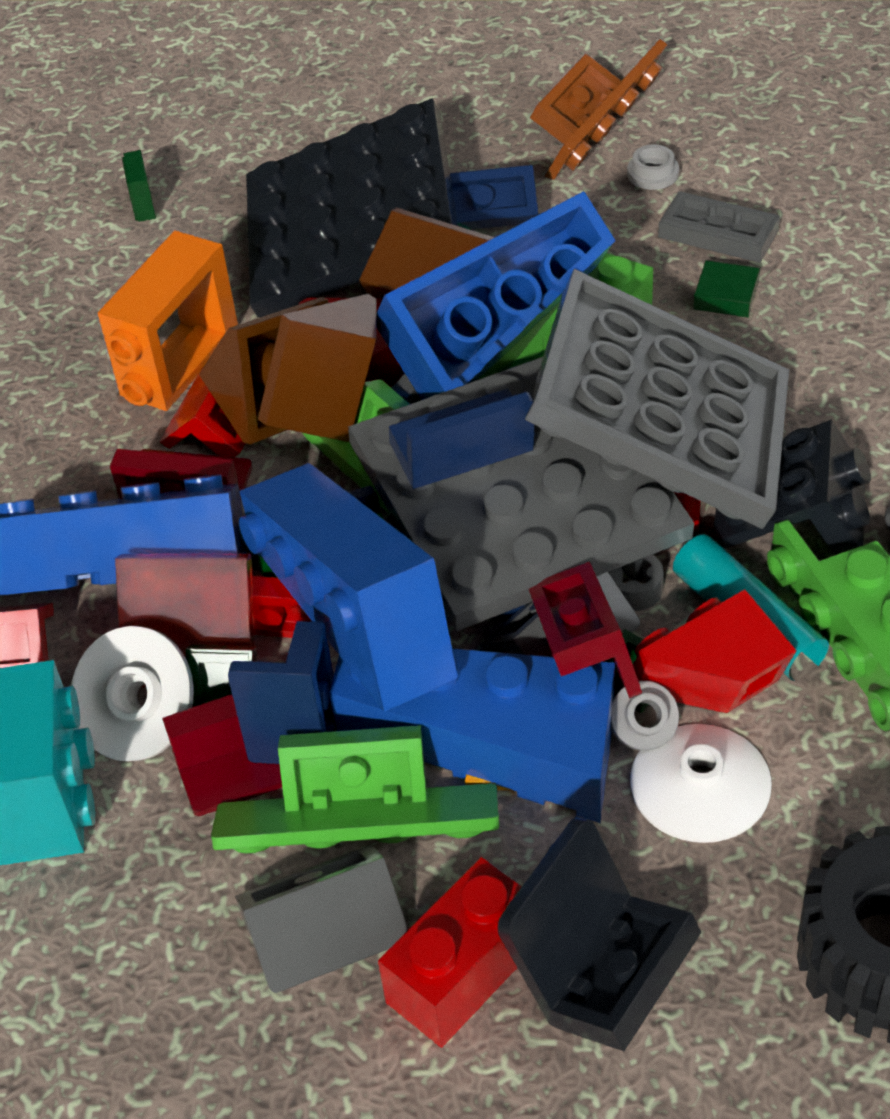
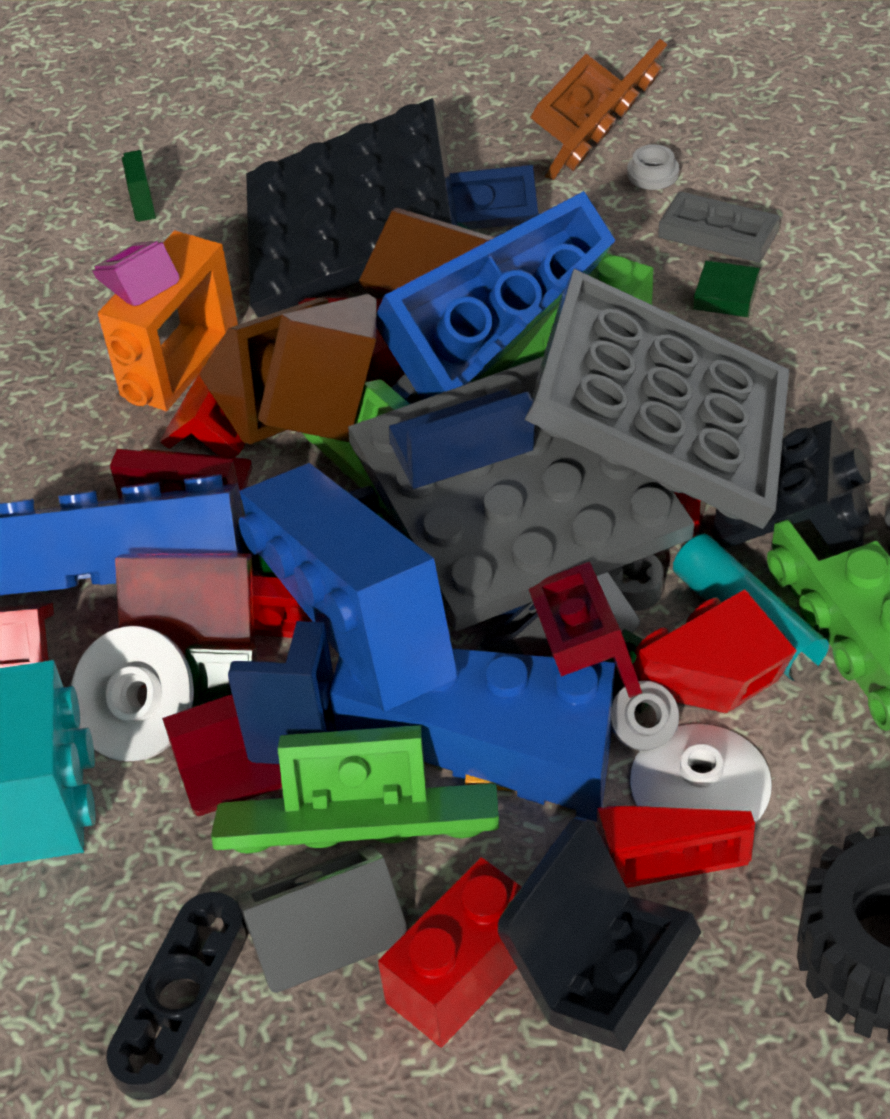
none -> magenta slope [92,241,179,306]
none -> black beam [106,892,247,1100]
none -> red slope [597,806,755,888]

